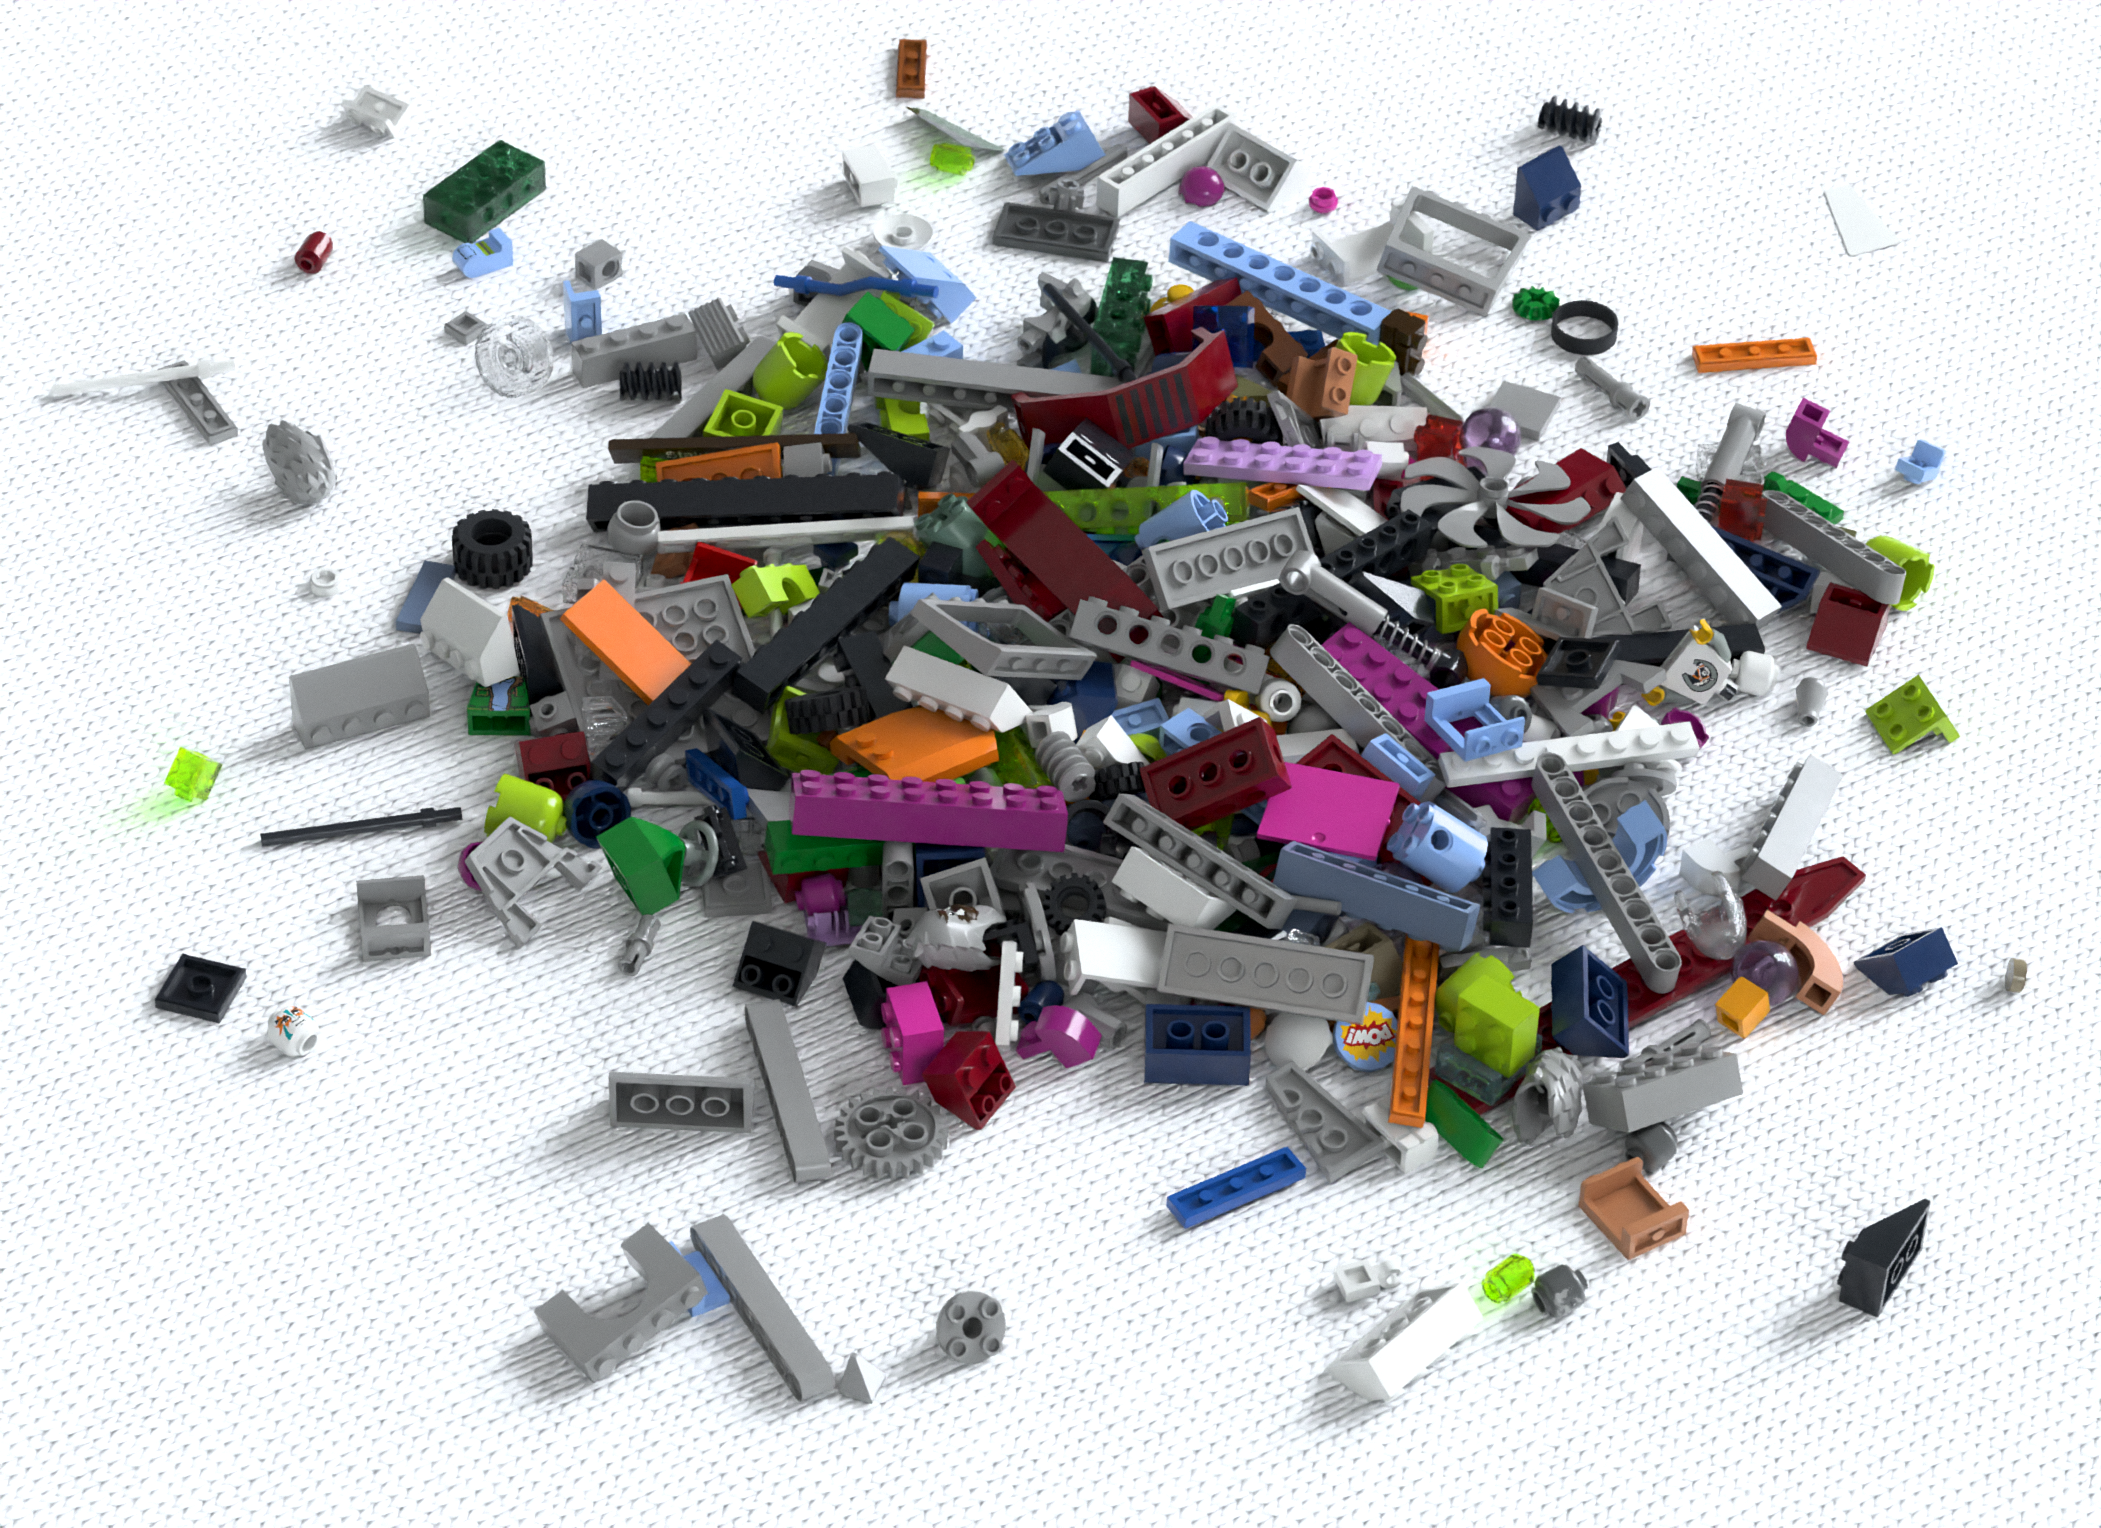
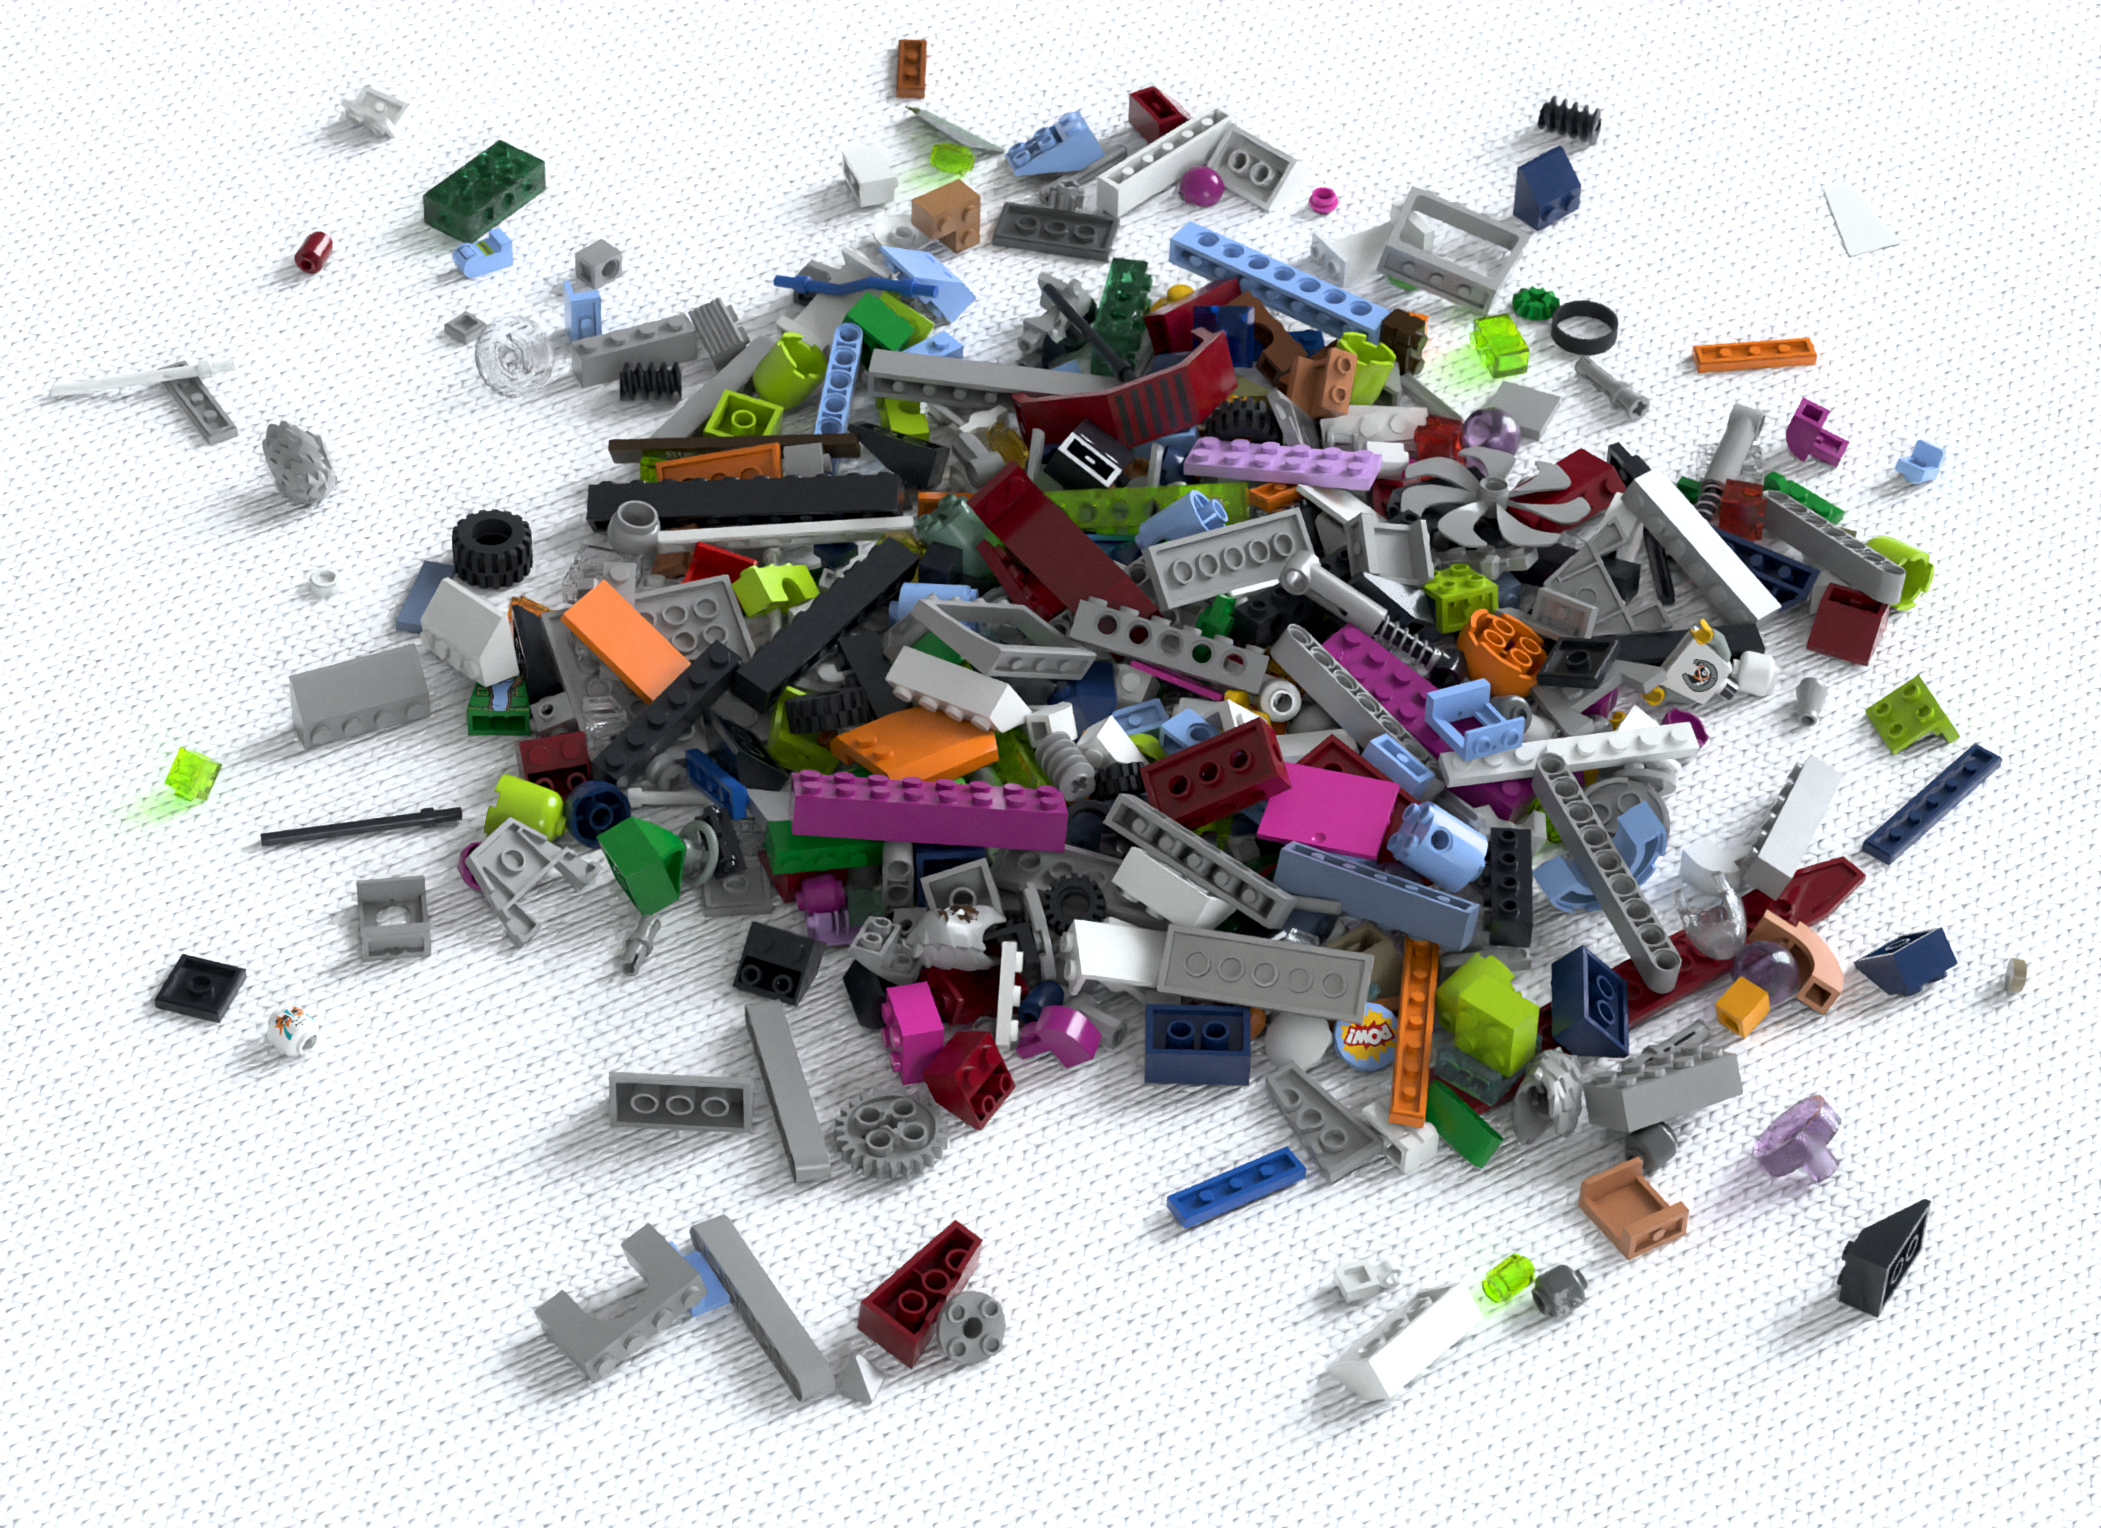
none -> dark red wedge [857,1219,983,1370]
none -> medium nougat brick [911,179,981,254]
none -> light grey panel [1344,513,1434,589]
none -> clear neon green brick [1469,313,1530,379]
none -> black axle [1643,526,1675,606]
none -> clear purple piece [1752,1095,1842,1183]
none -> dark blue tile [1862,743,2002,866]

